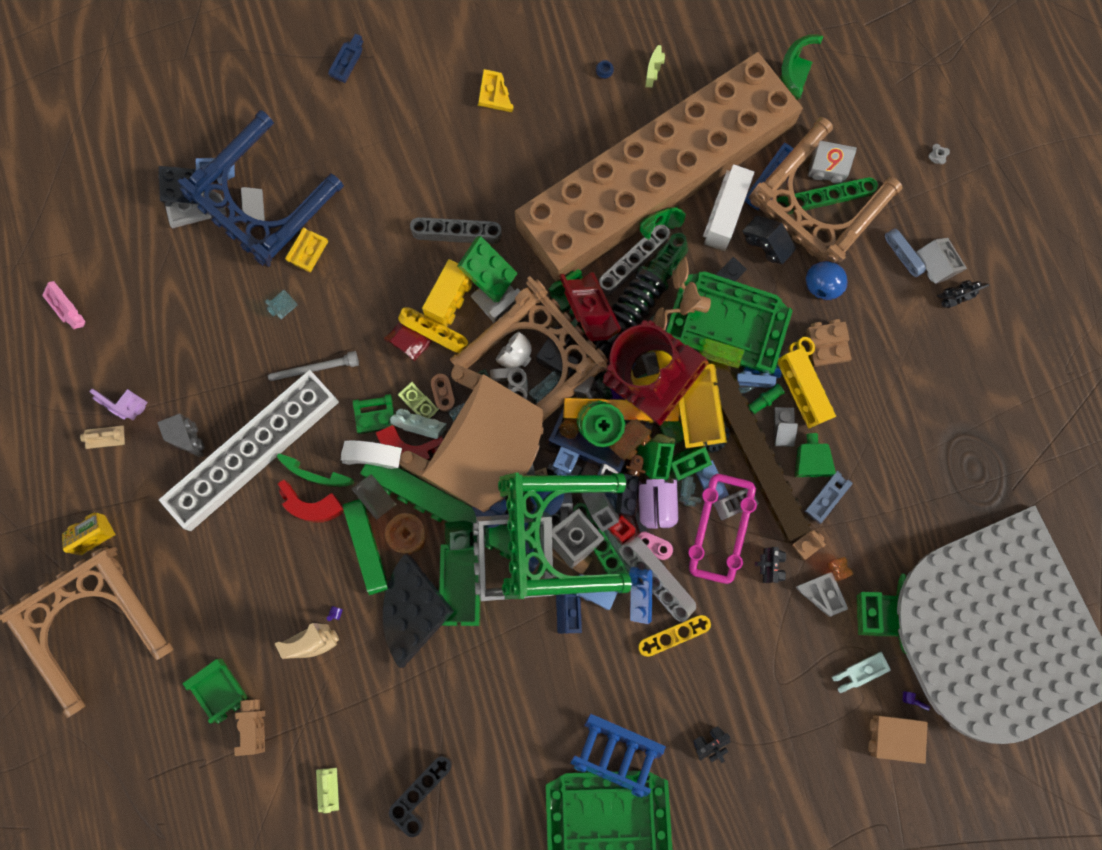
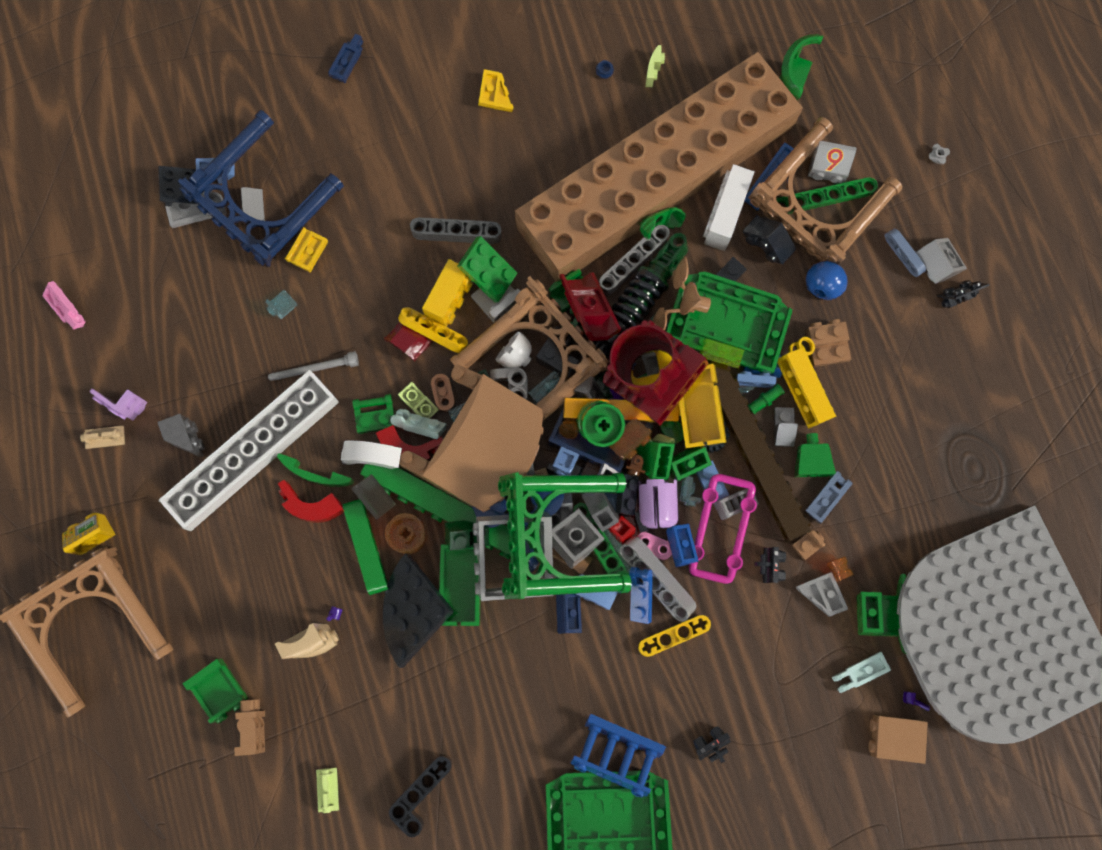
none -> blue slope [666,524,699,567]

